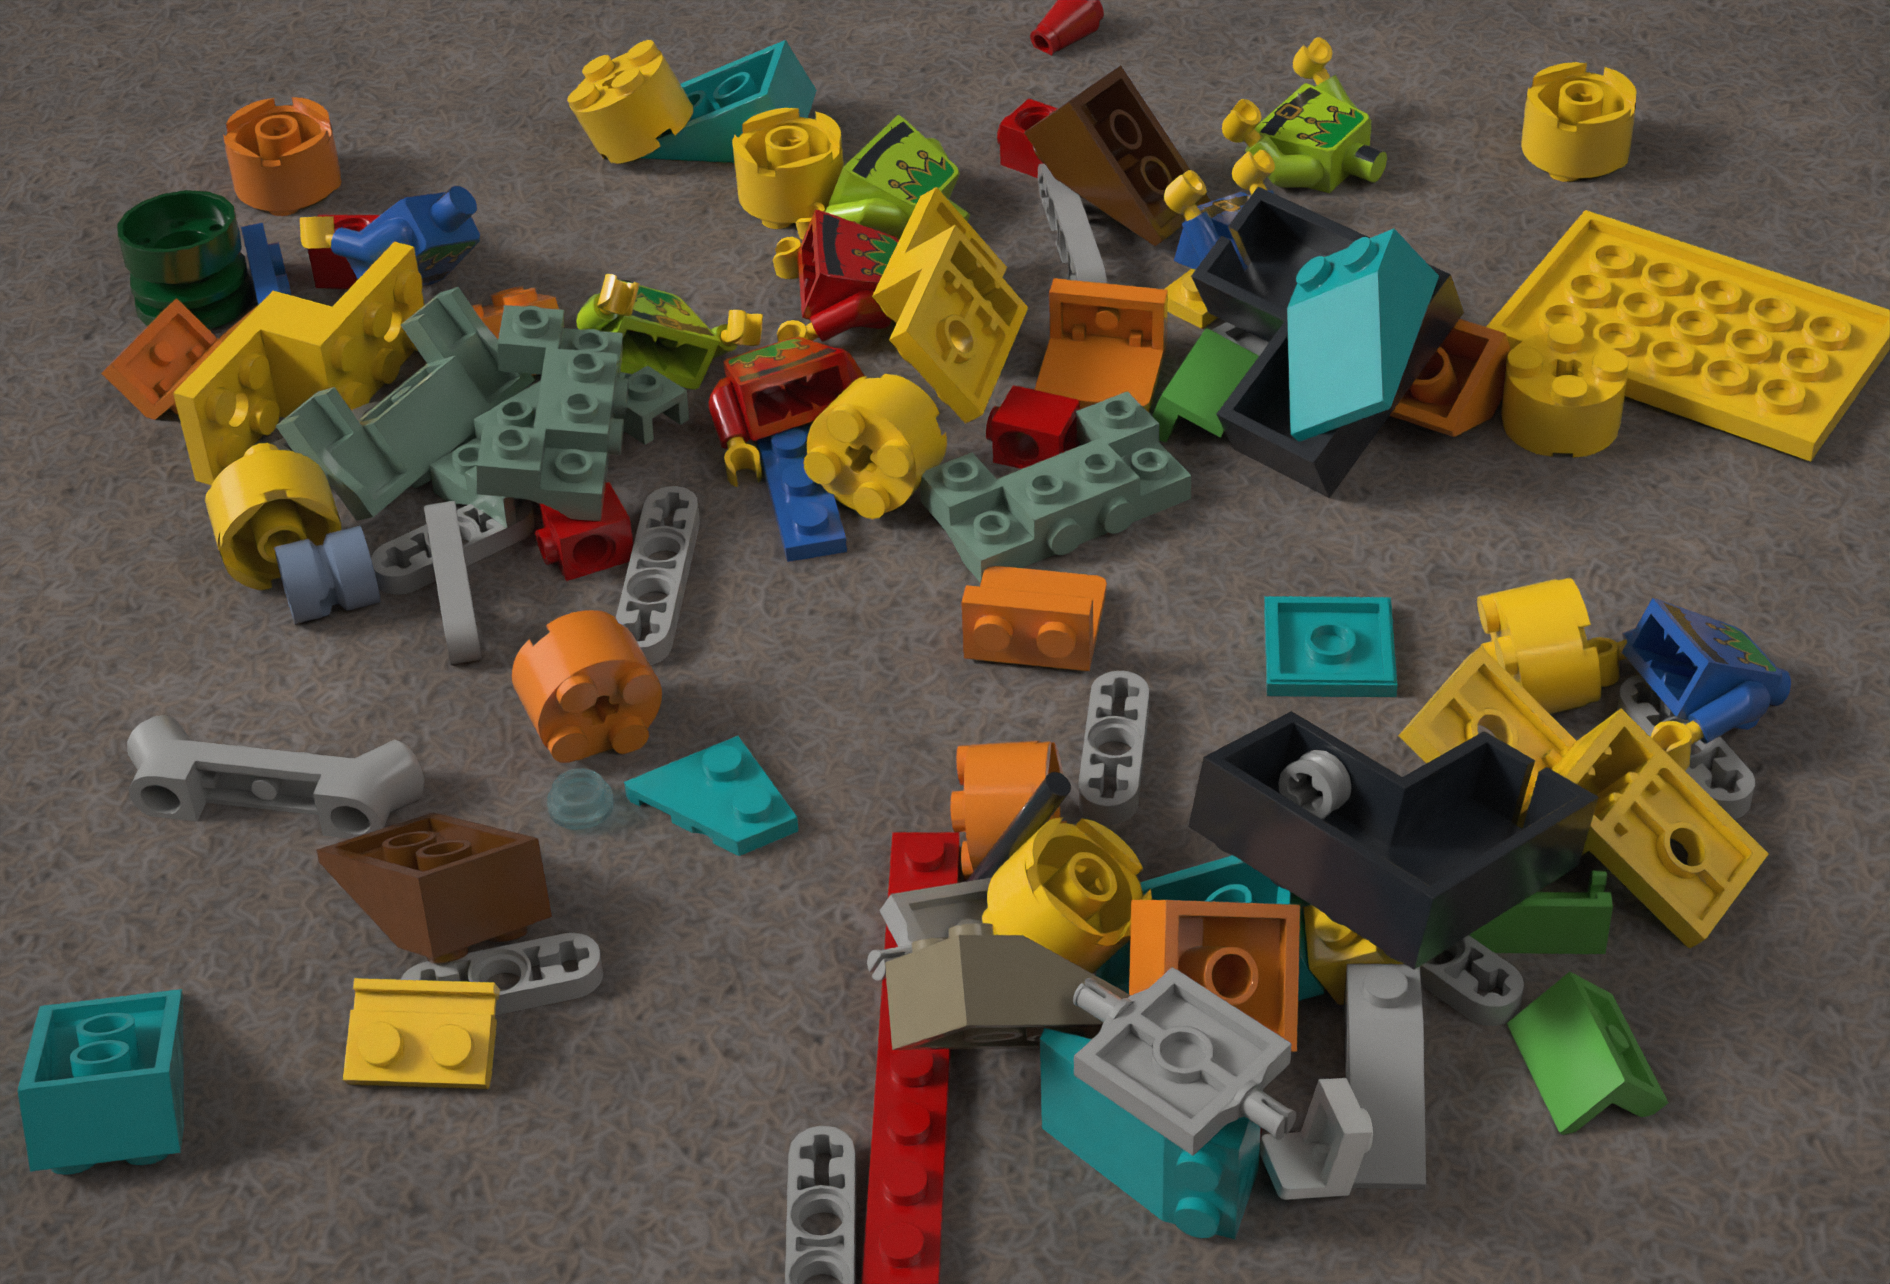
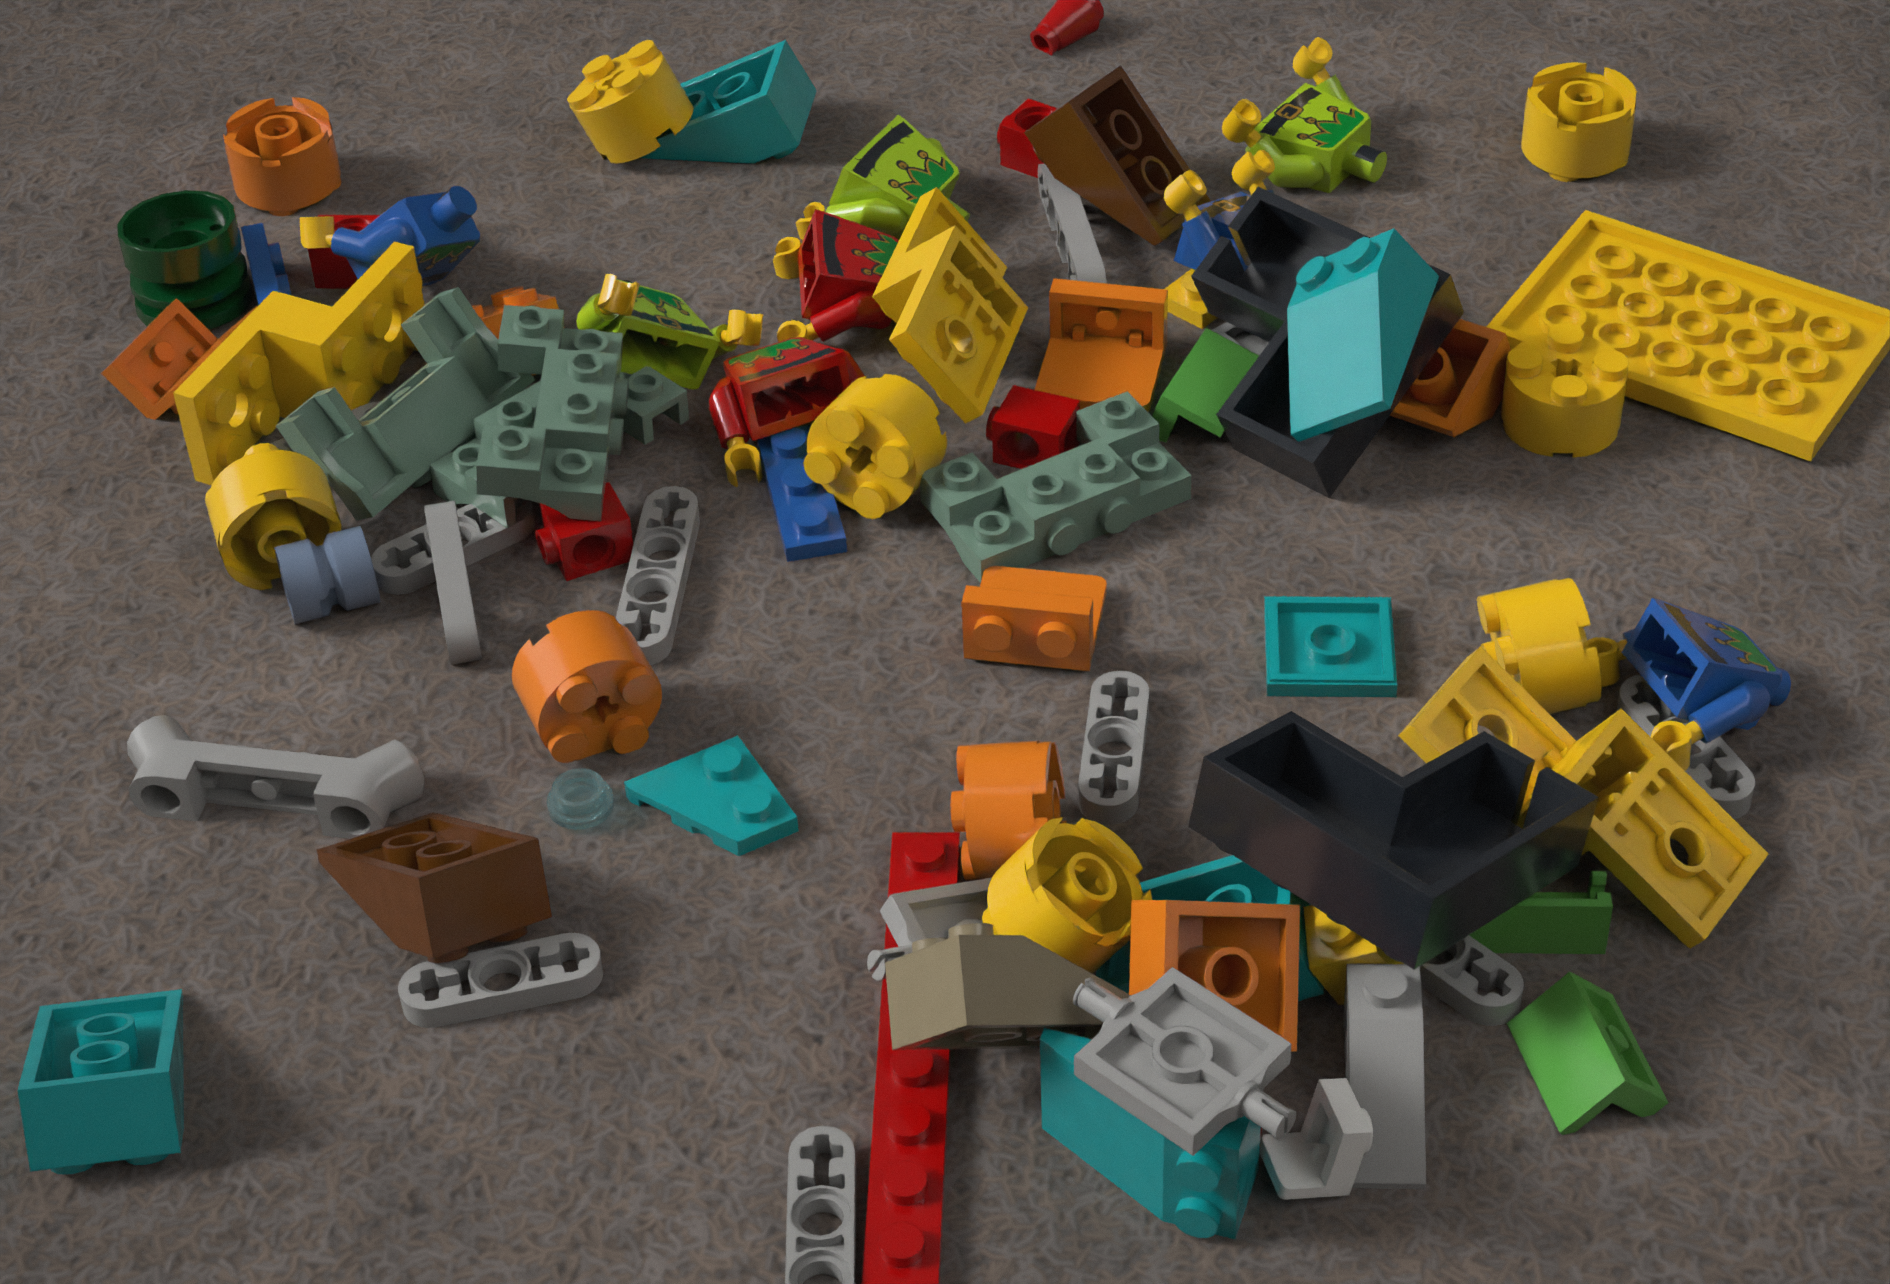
yellow plate [343,978,500,1089] -> none
yellow brick [732,108,844,229] -> none
black bar [966,772,1071,882] -> none
light grey bush [1278,750,1351,819] -> none

